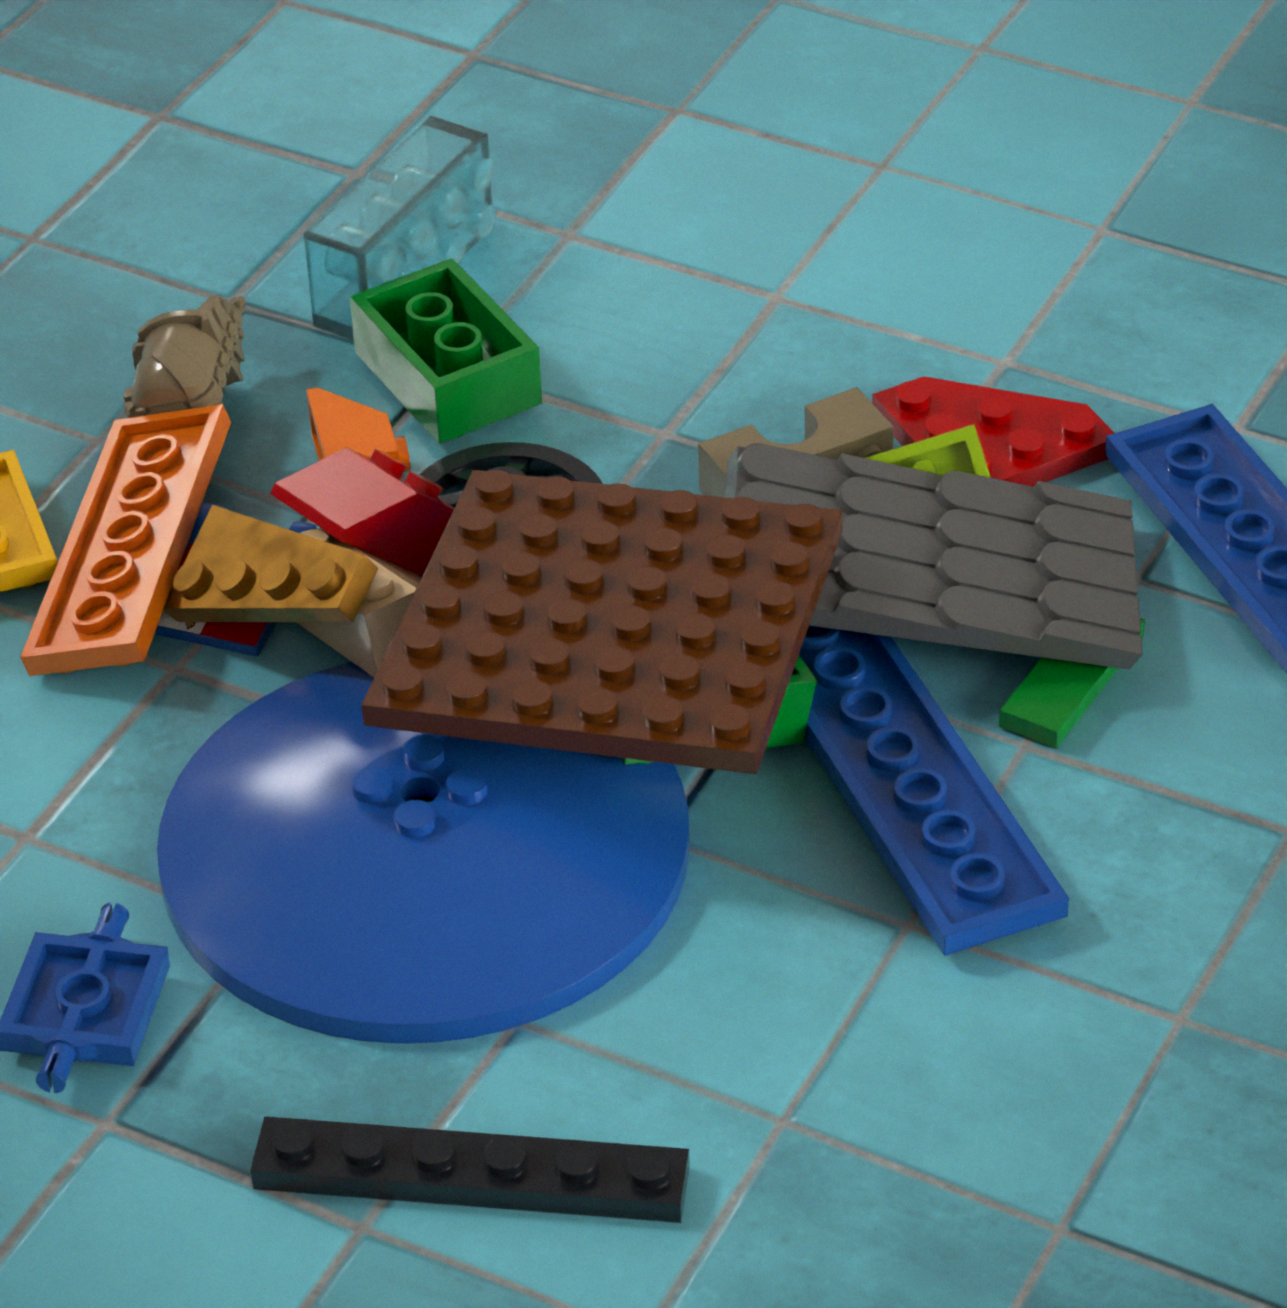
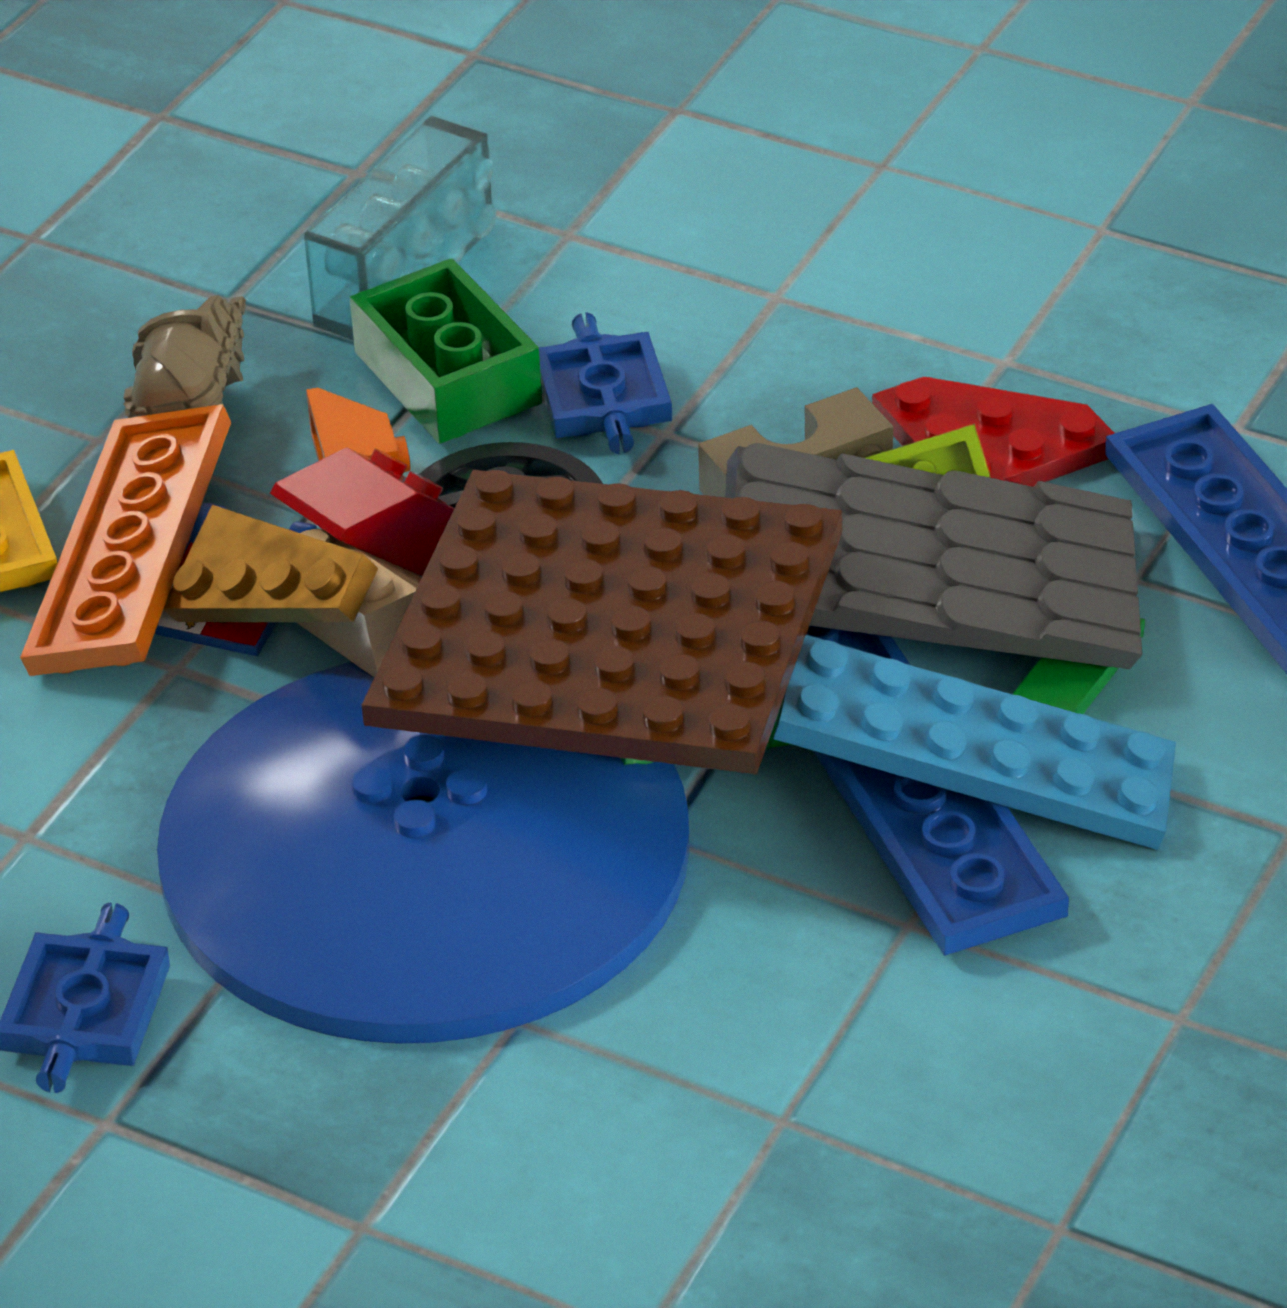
black plate [250,1116,690,1223] -> none
none -> blue plate [539,312,672,454]
none -> dark azure plate [773,635,1176,850]

